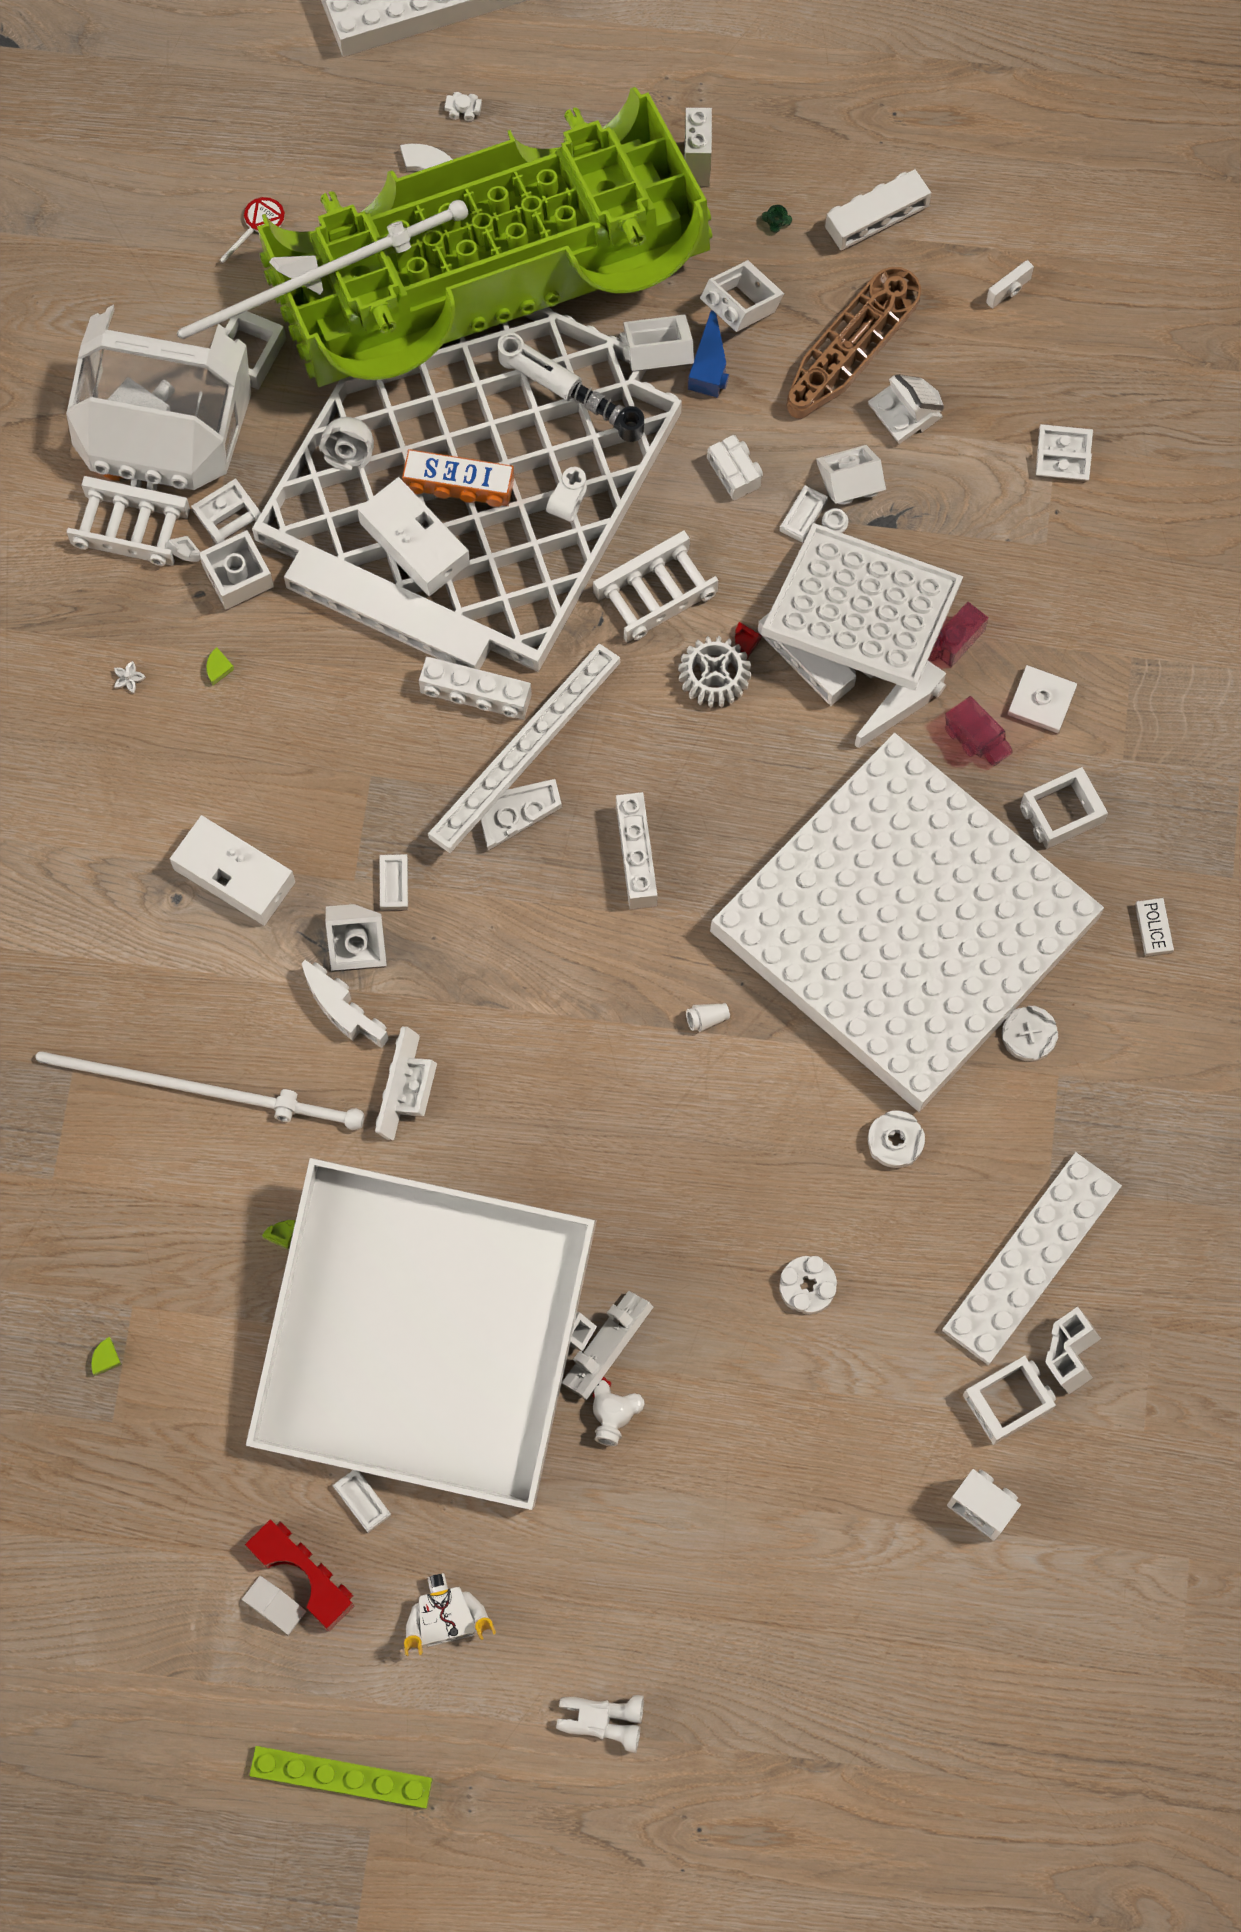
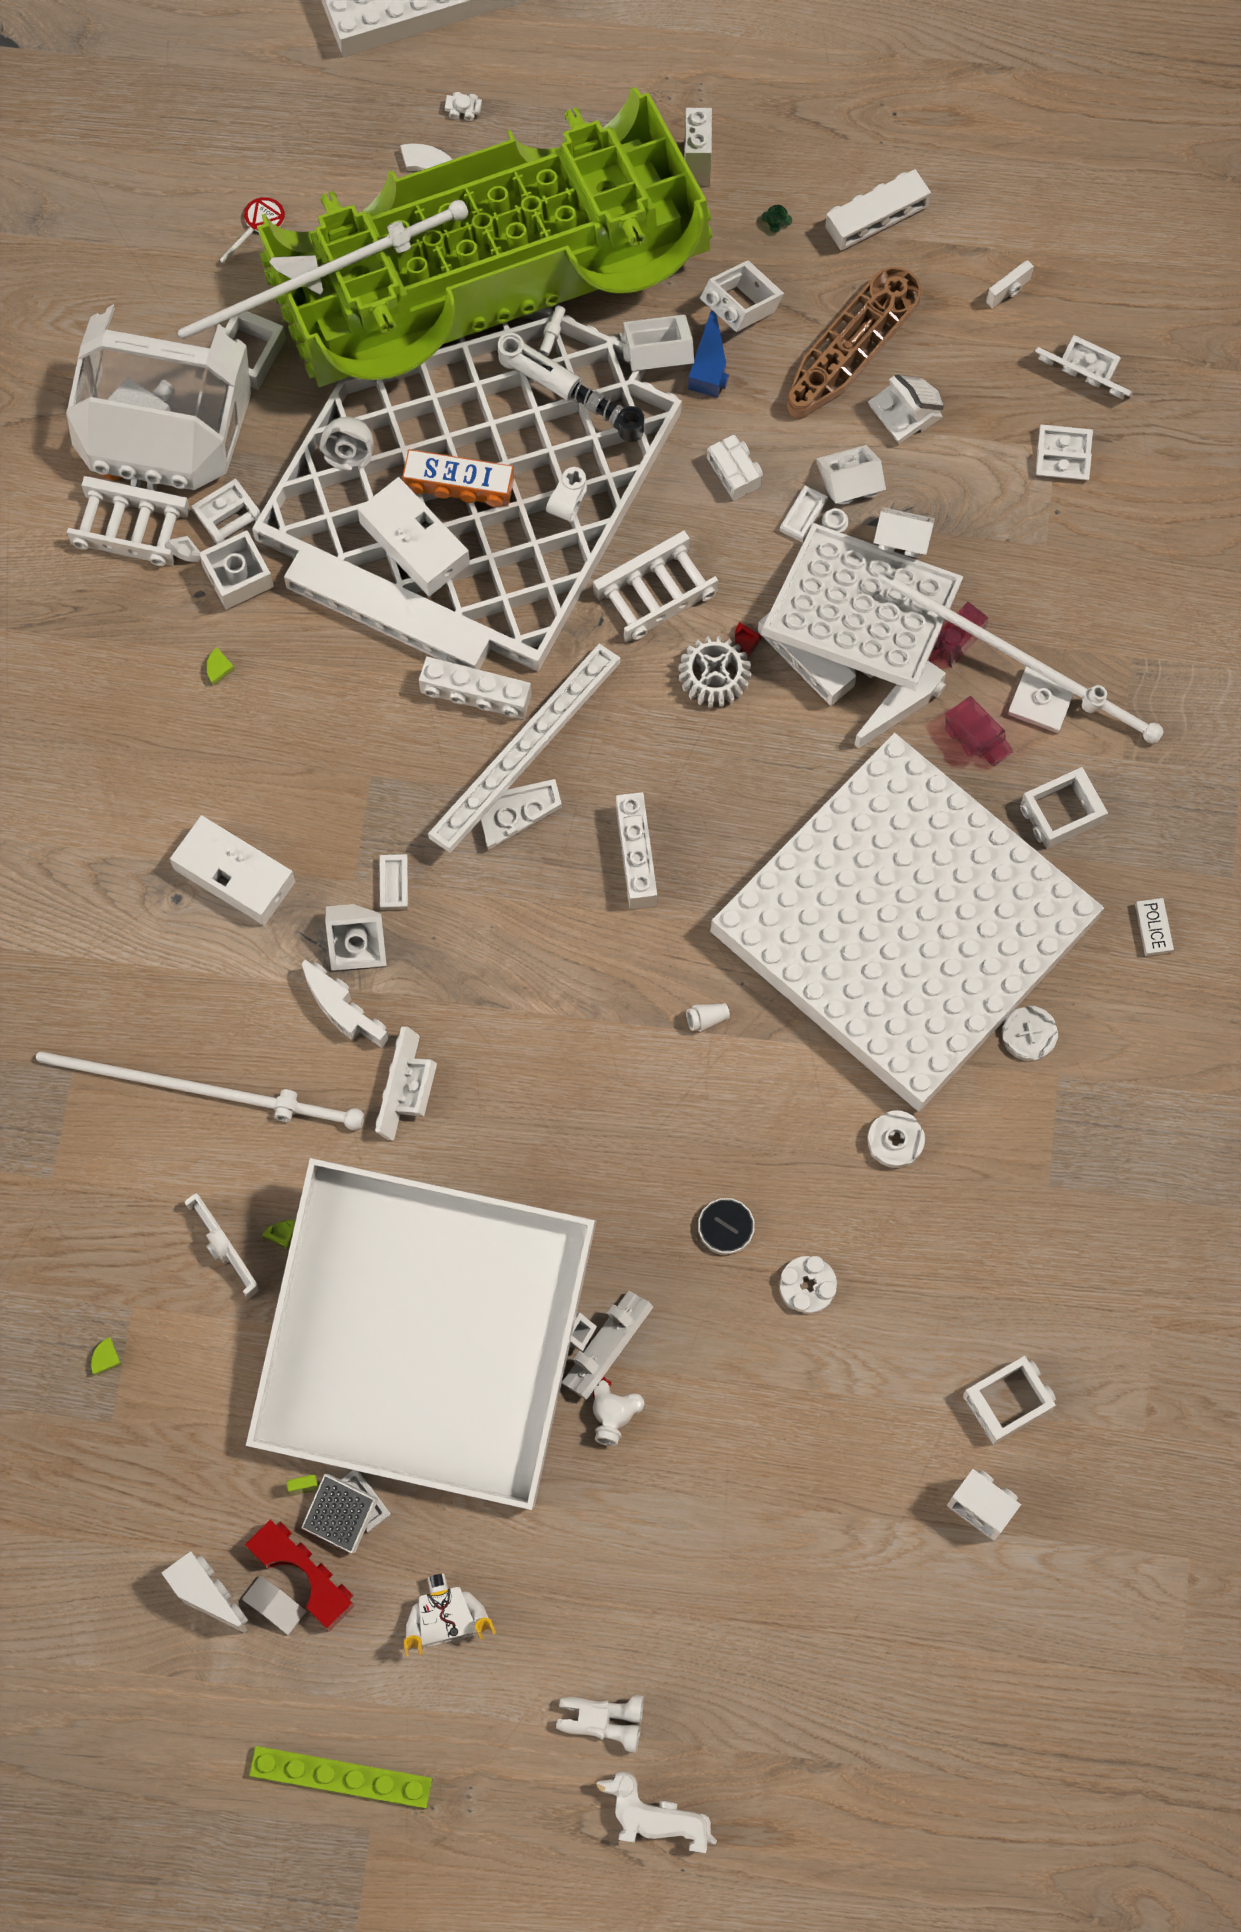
white plant [114,661,146,693] -> none
white plate [942,1152,1122,1366] -> none
white brick [1045,1307,1101,1394] -> none
none -> white slope [161,1551,248,1633]
none -> white plate [185,1193,260,1299]
none -> lime tile [286,1474,319,1496]
none -> tile [301,1474,378,1553]
none -> white bar [539,306,565,356]
none -> white animal [596,1771,717,1853]
none -> black tile [698,1198,754,1255]
none -> white brick [874,507,935,558]
none -> white bar [878,572,1164,744]
none -> white bracket [1035,335,1133,399]

